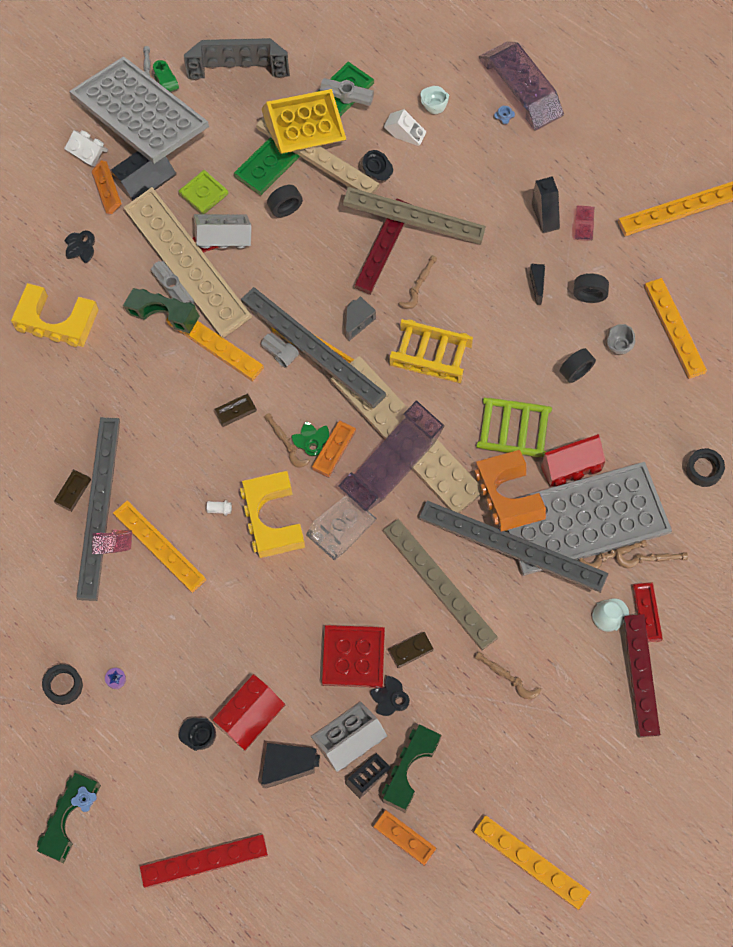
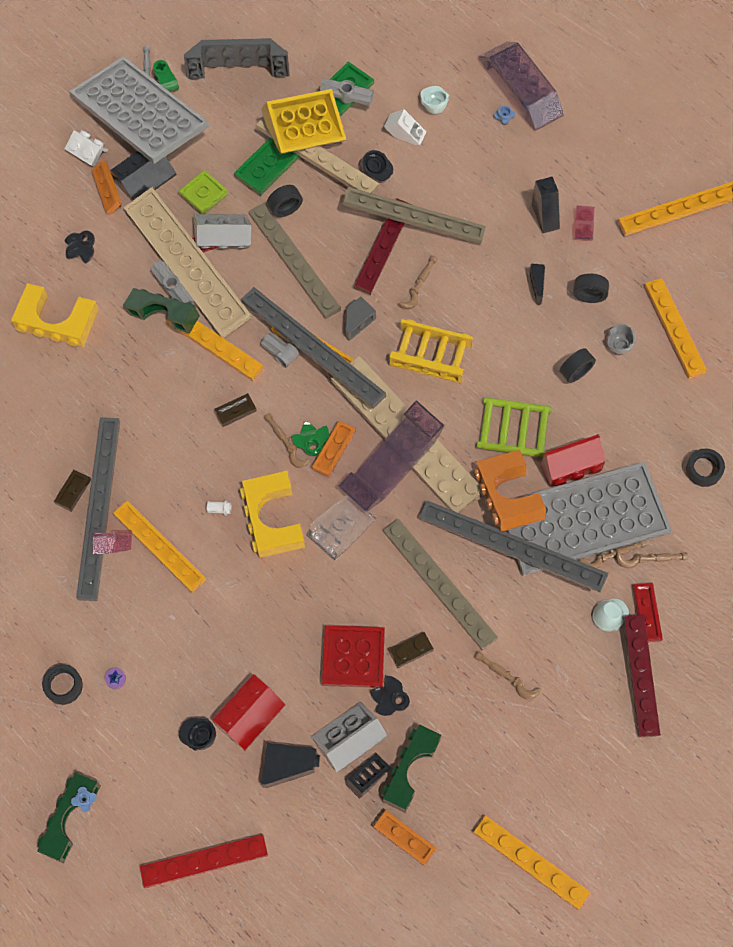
none -> dark tan plate [249,203,341,319]

